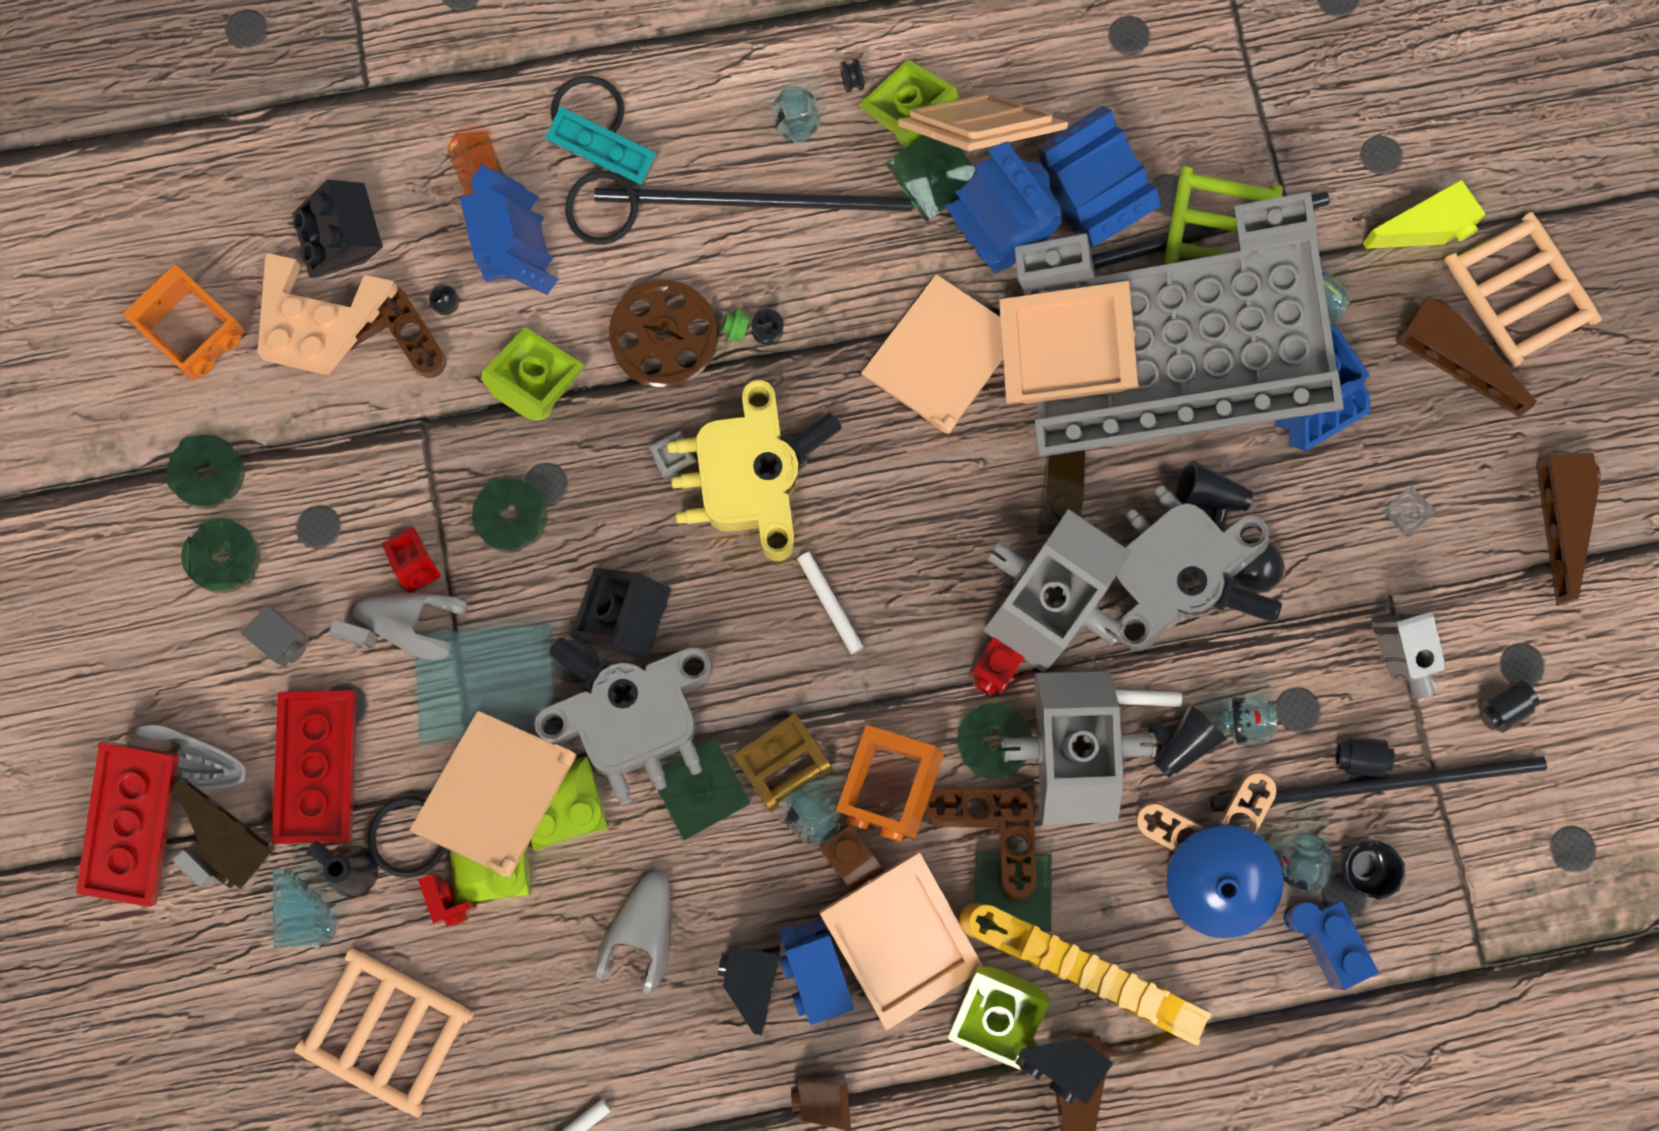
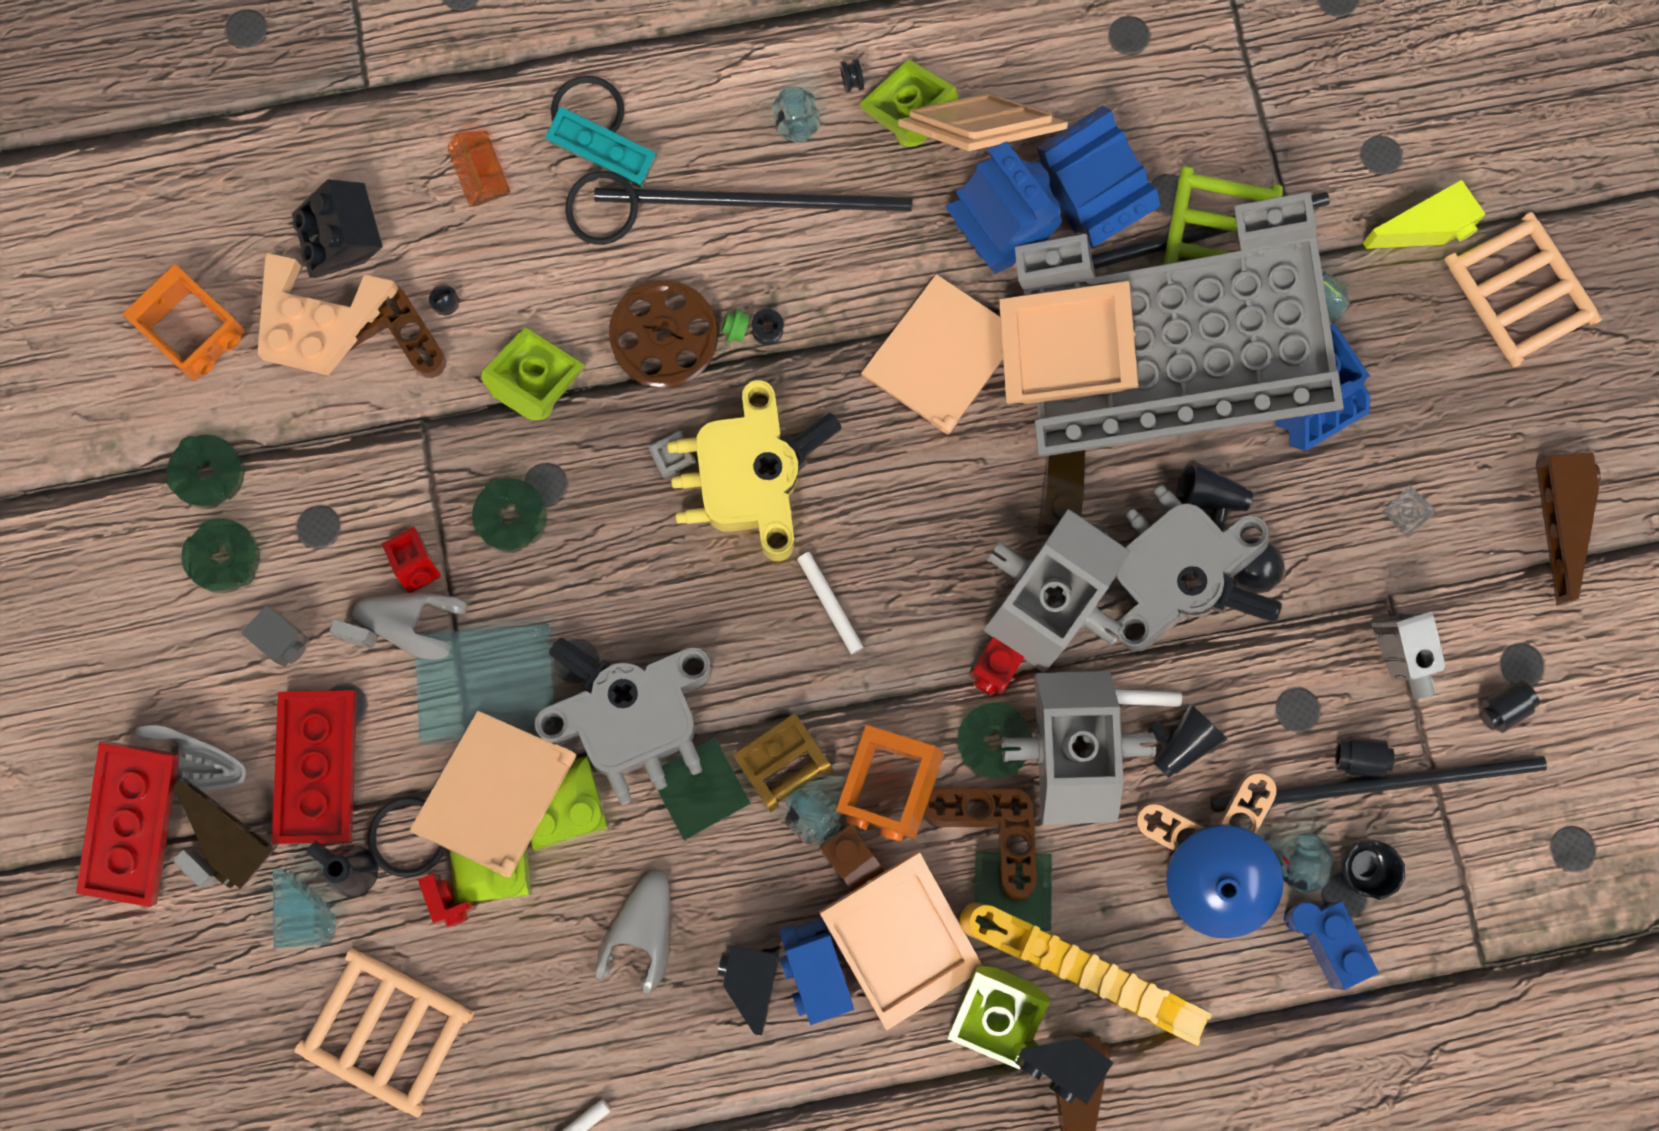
blue slope [460,164,558,295] -> none
black slope [570,568,671,659] -> none
reddish brown slope [791,1073,851,1130] -> none
clear green plate [885,135,975,222] -> none
clear light blue head [1221,695,1277,746] -> none
reddish brown slope [1395,296,1537,417] -> none

